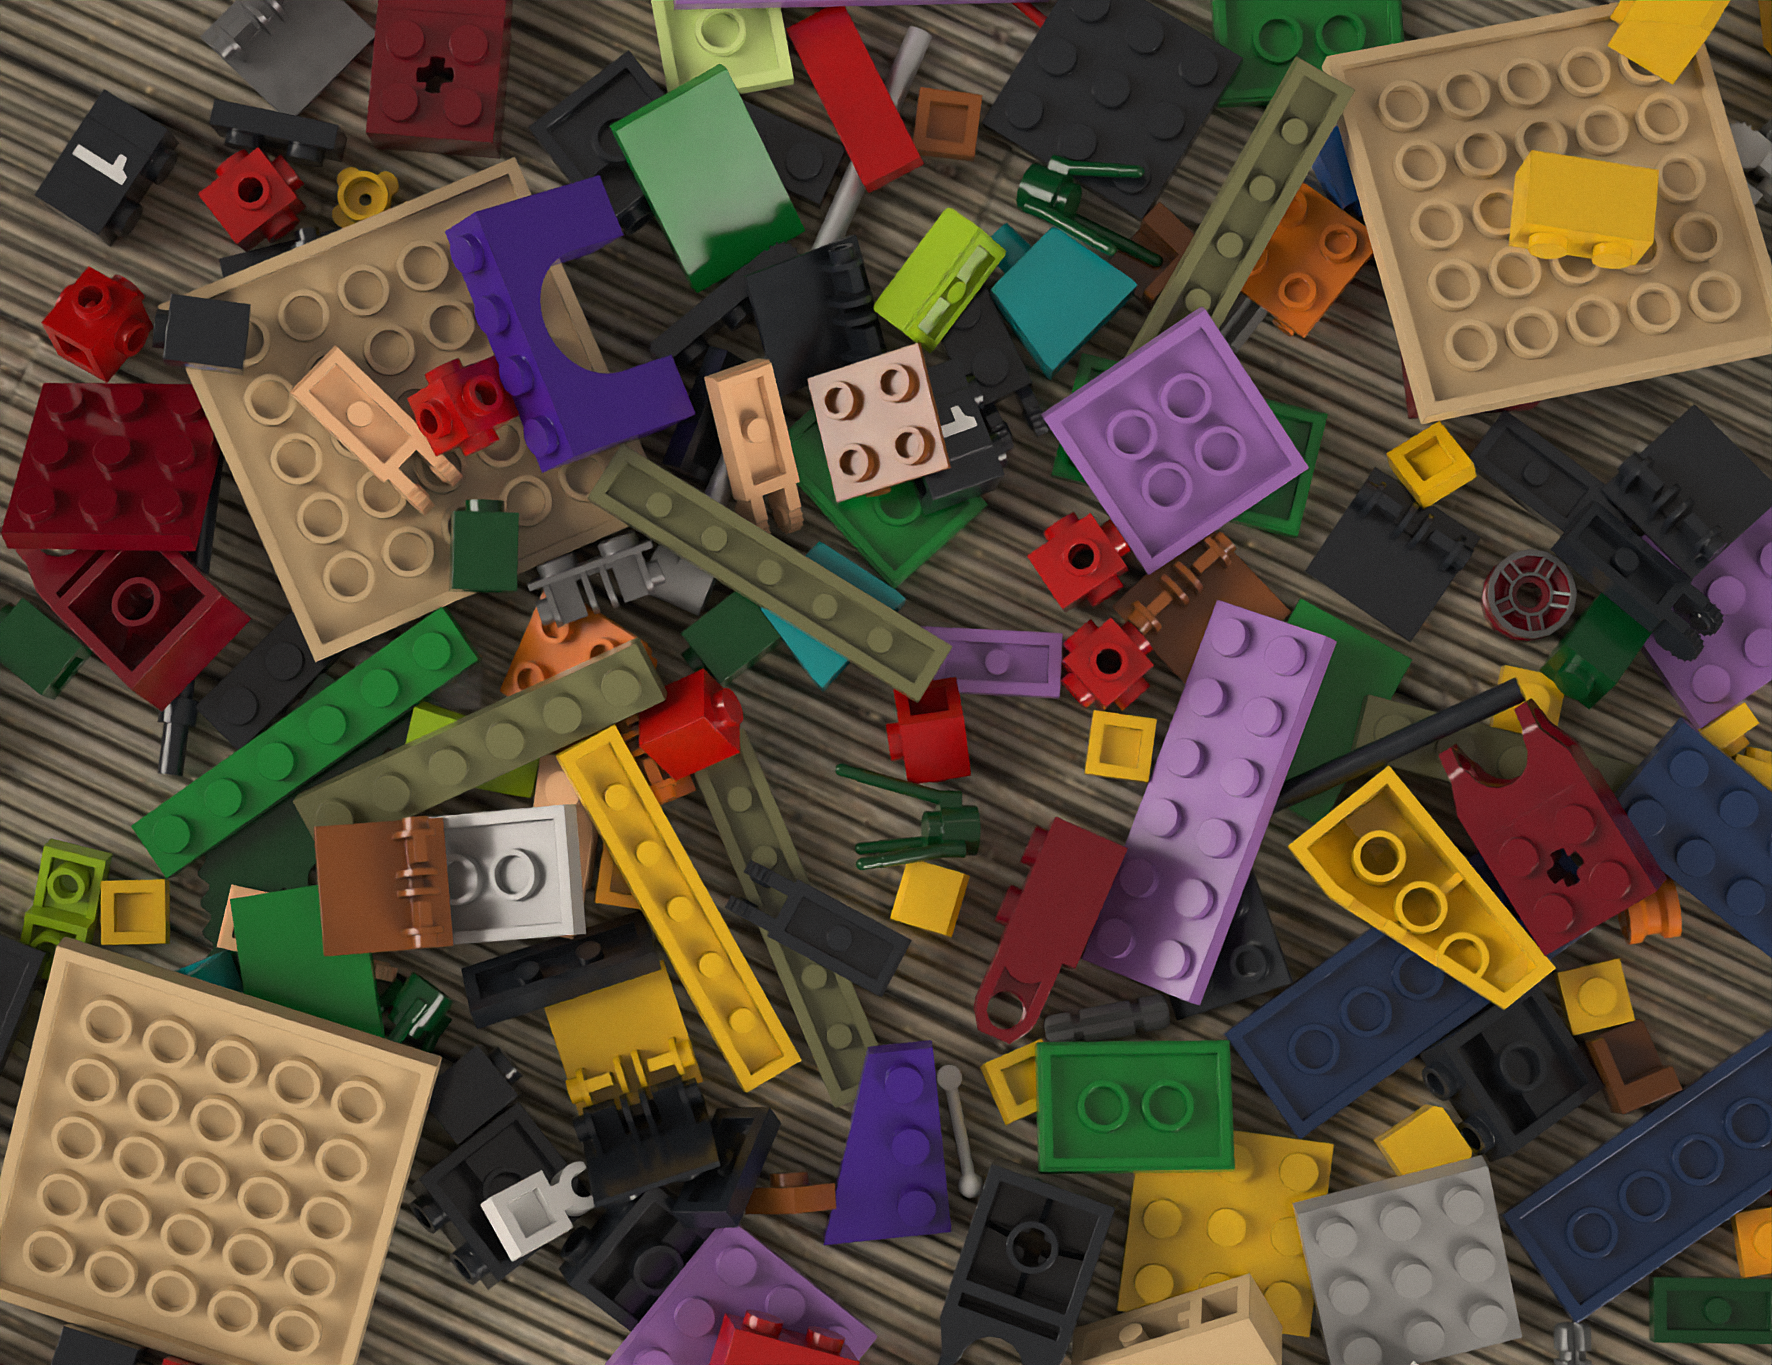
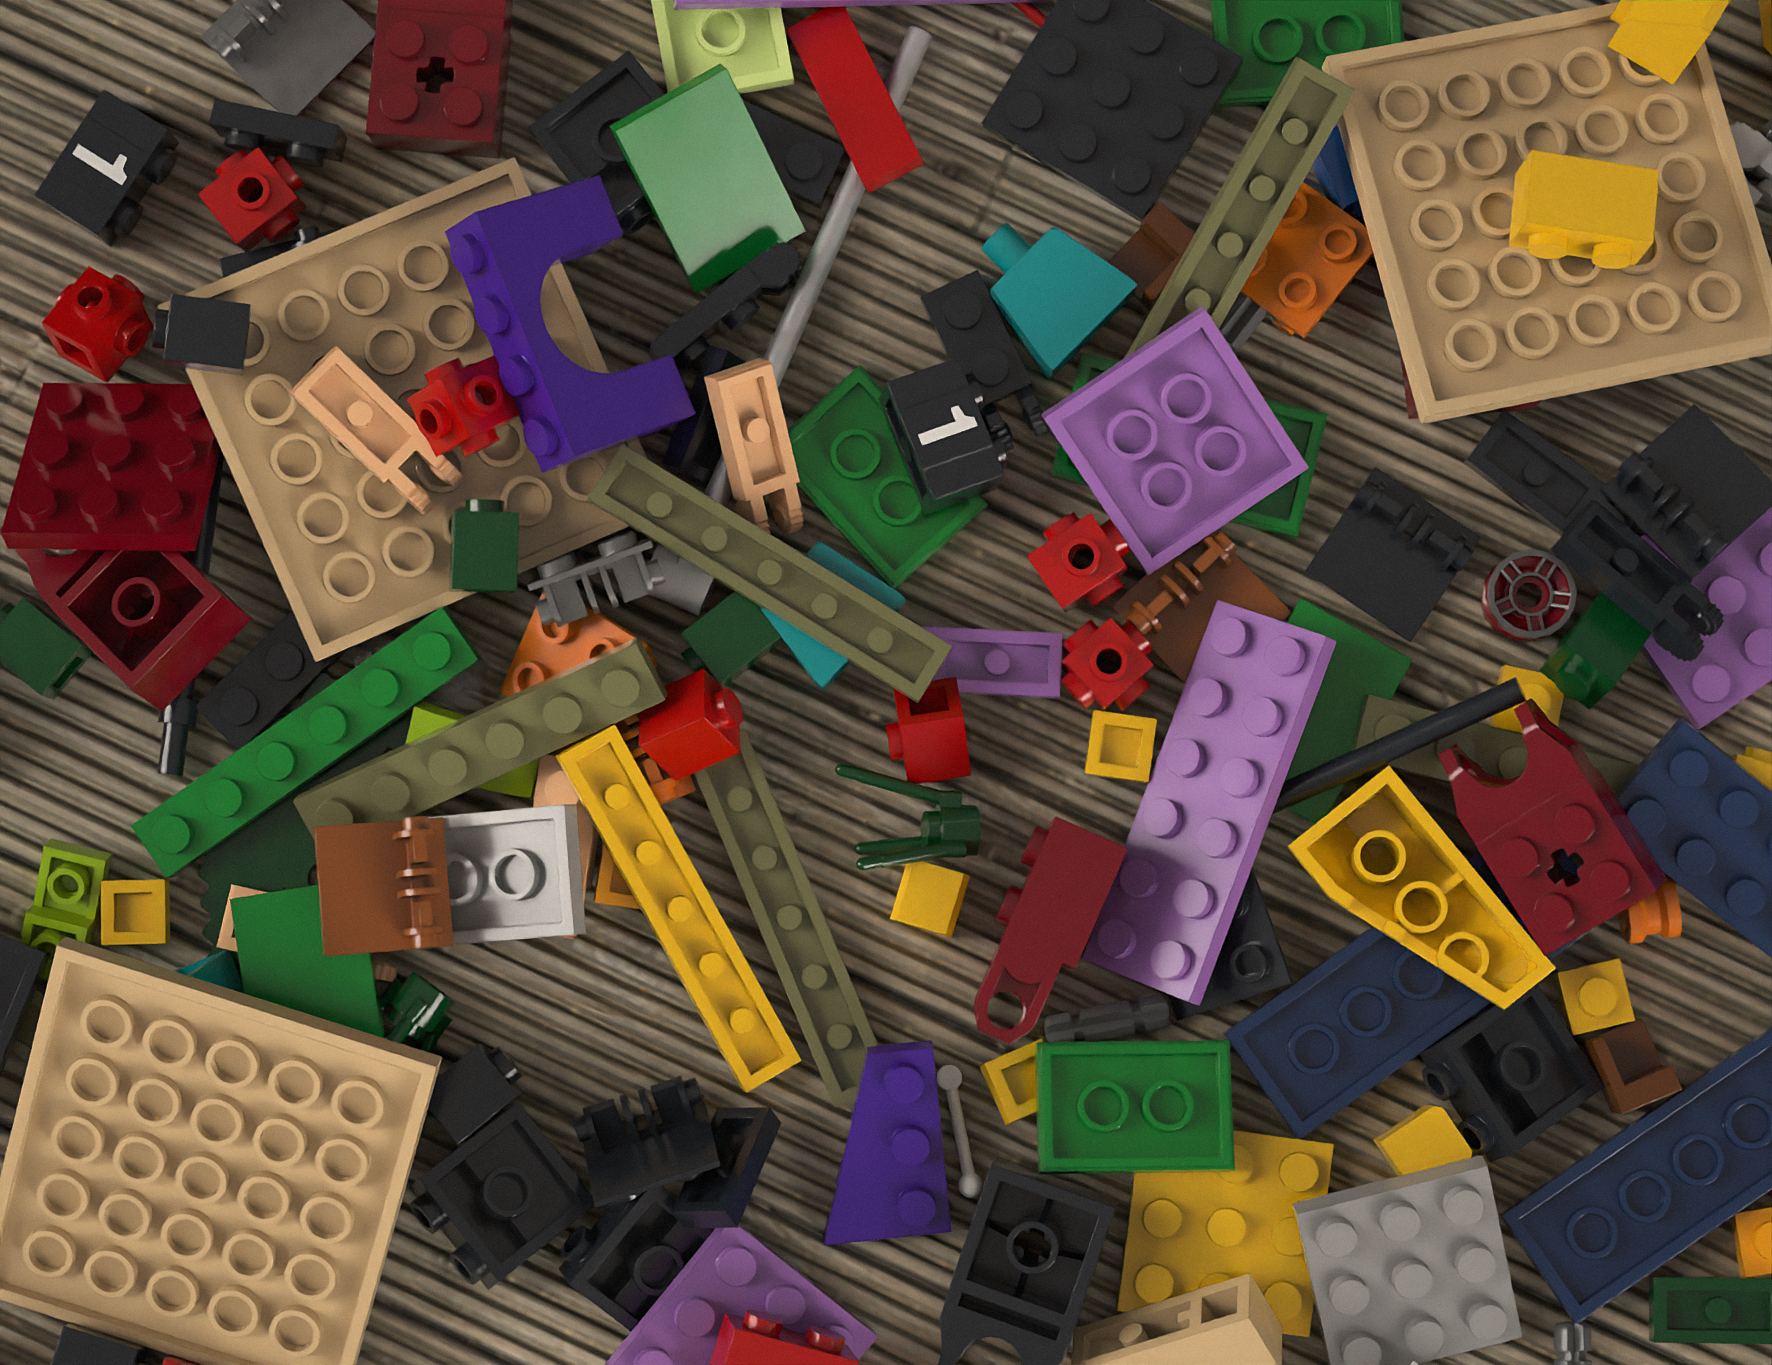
yellow plate [332,167,399,228] -> none
black plate [461,910,661,1029] -> none
white plate [480,1161,595,1262] -> none
yellow hinge [544,960,704,1116] -> none
black hinge [724,859,912,998] -> none
black hinge [743,234,888,397] -> none
dark orange plate [745,1171,836,1215] -> none
hinge [807,343,951,502] -> none
lime slope [873,208,1007,353] -> none
dark orange plate [913,87,983,162] -> none
dark green plant [1016,154,1163,267] -> none
yellow plate [1386,421,1477,510] -> none
yellow plate [1697,702,1759,757] -> none

